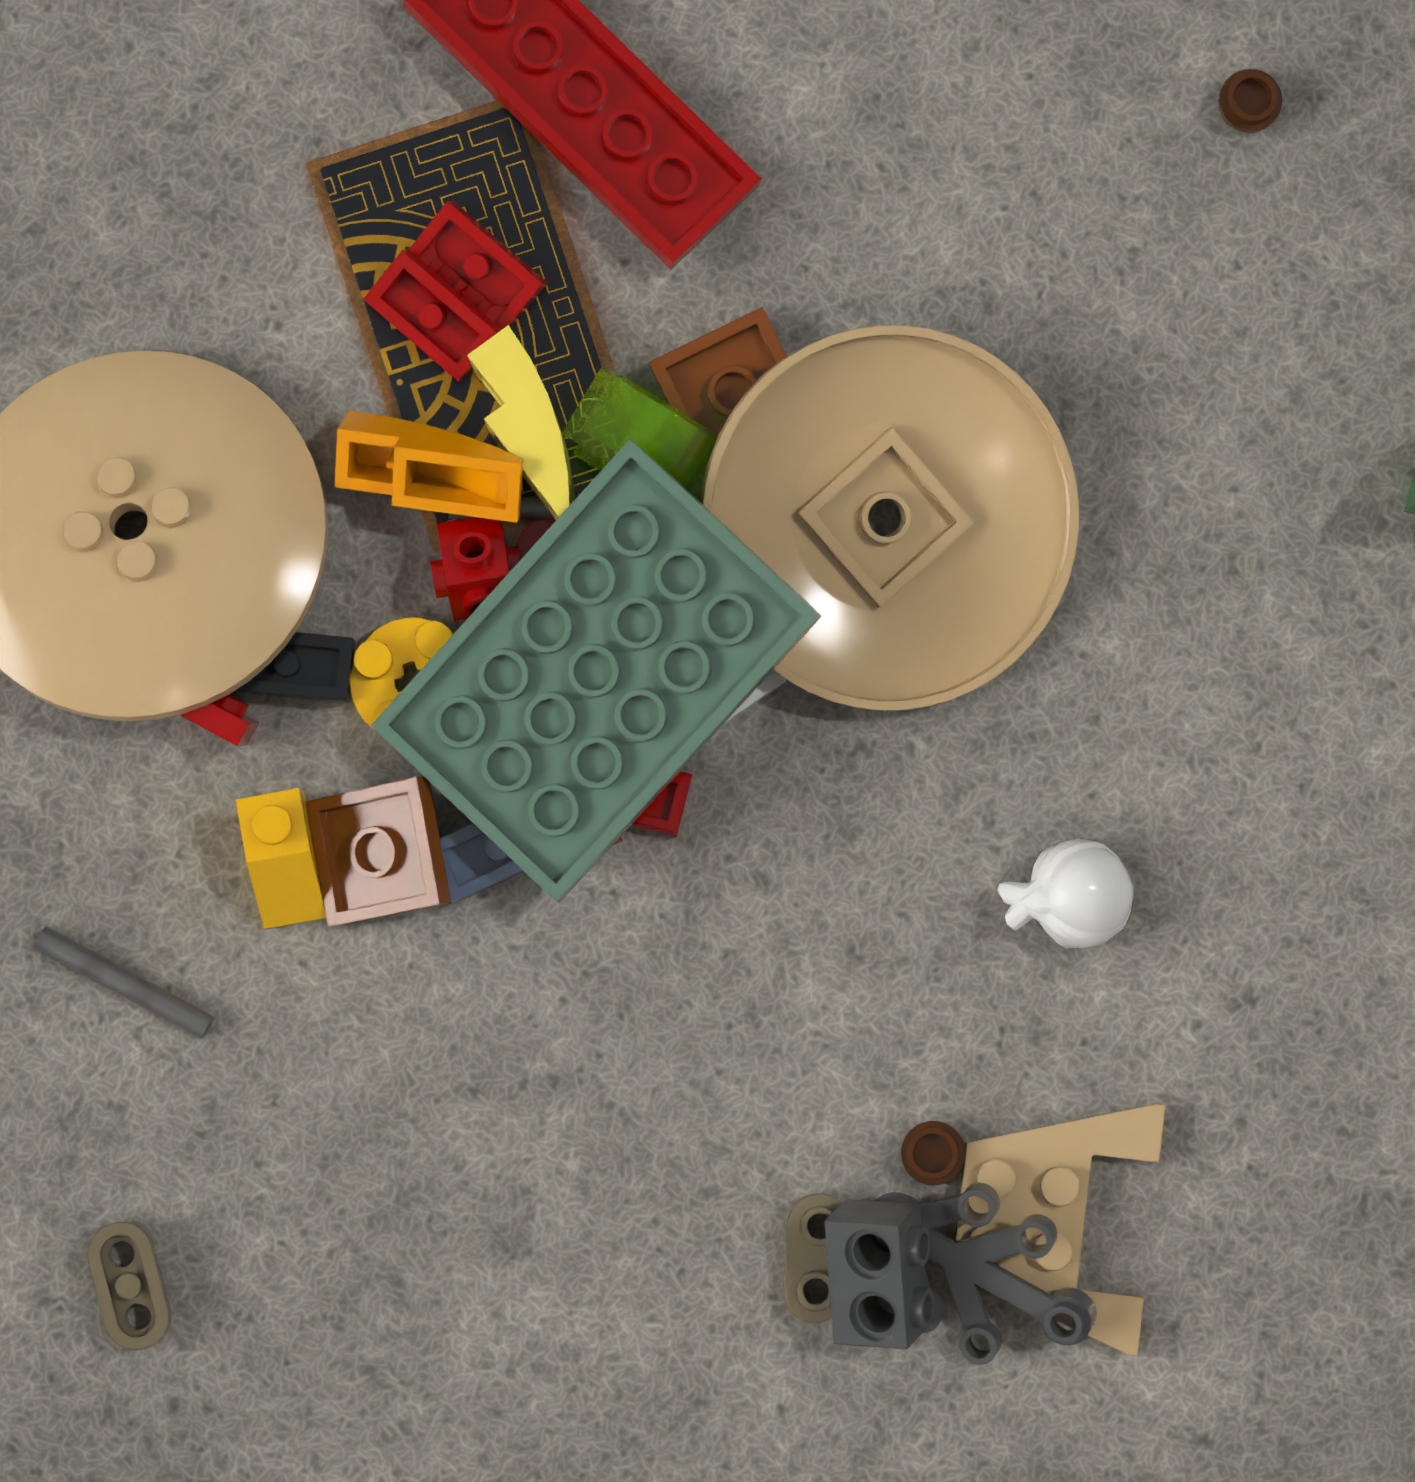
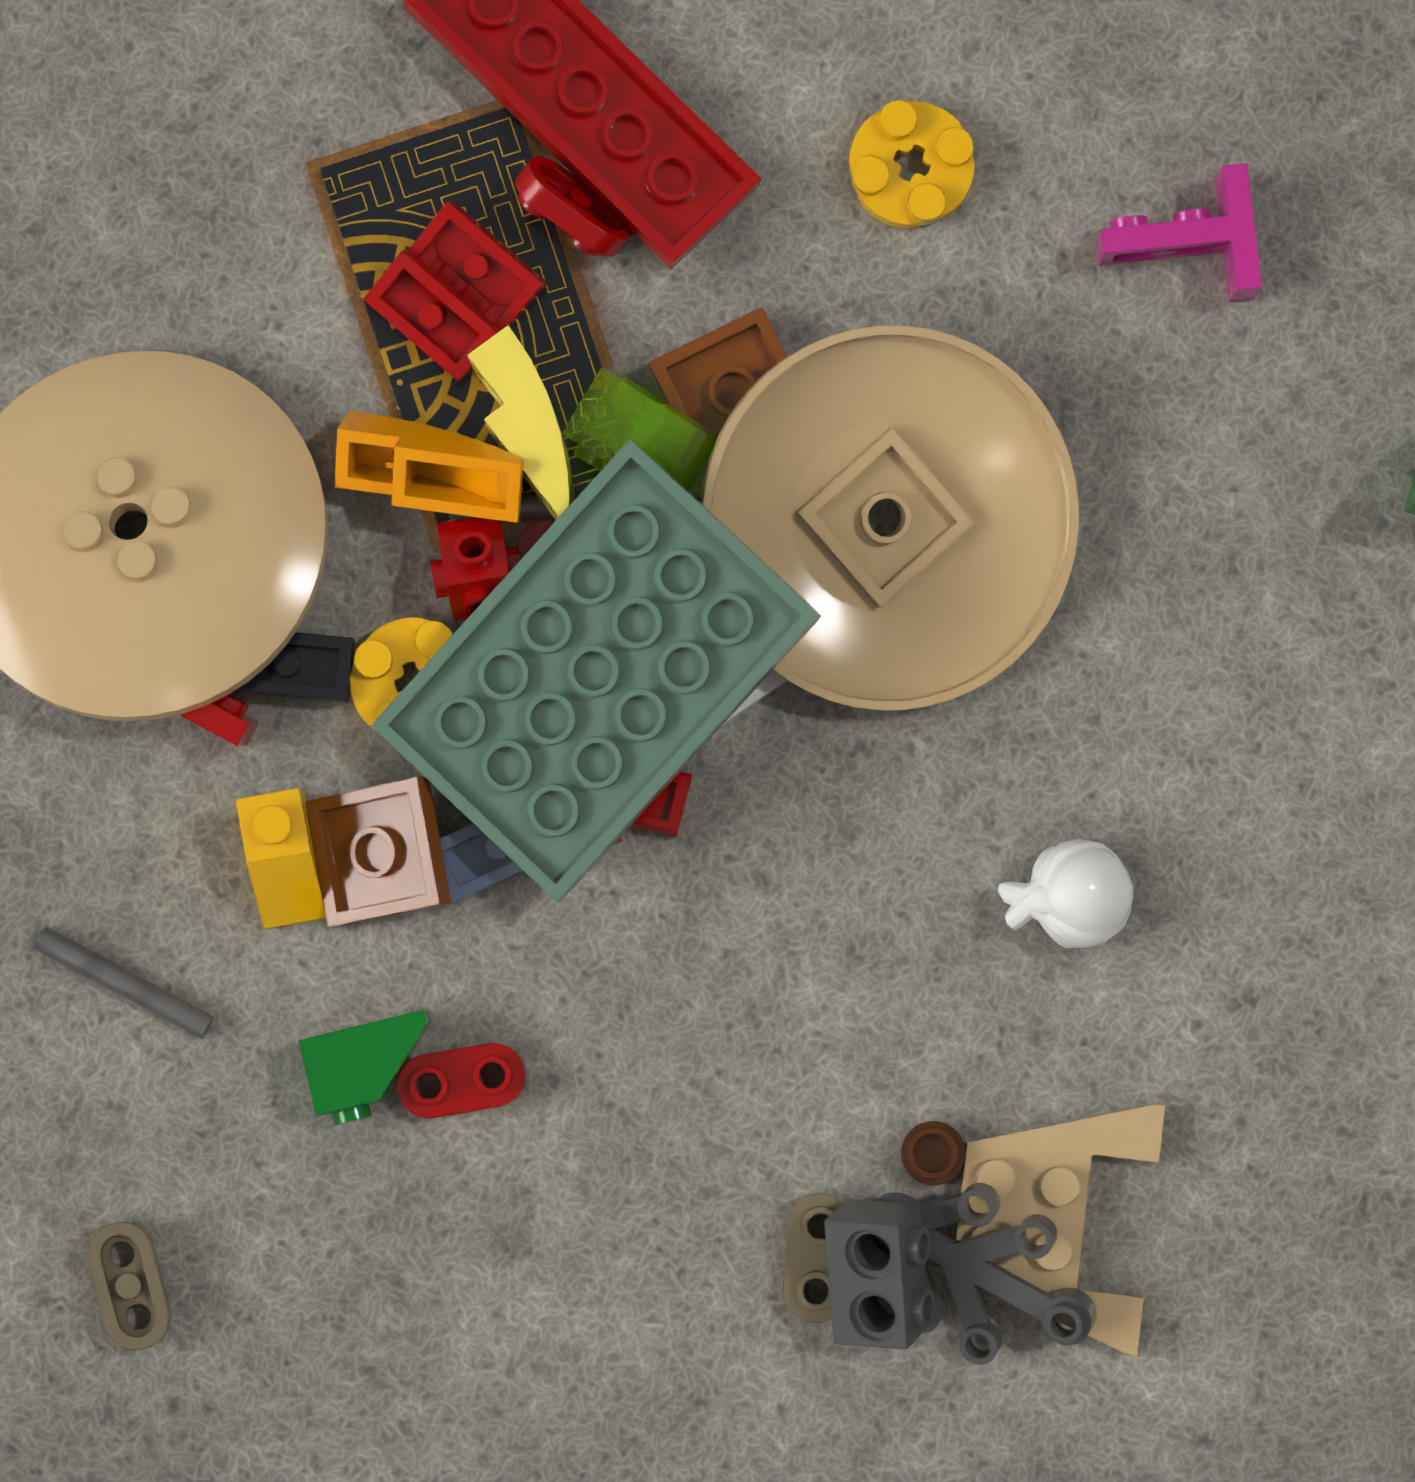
reddish brown plate [1218,69,1282,133] -> none
none -> green slope [298,1010,431,1126]
none -> red plate [397,1043,526,1118]
none -> red plate [515,156,633,257]
none -> yellow plate [848,100,975,229]
none -> dark pink bracket [1096,163,1262,302]

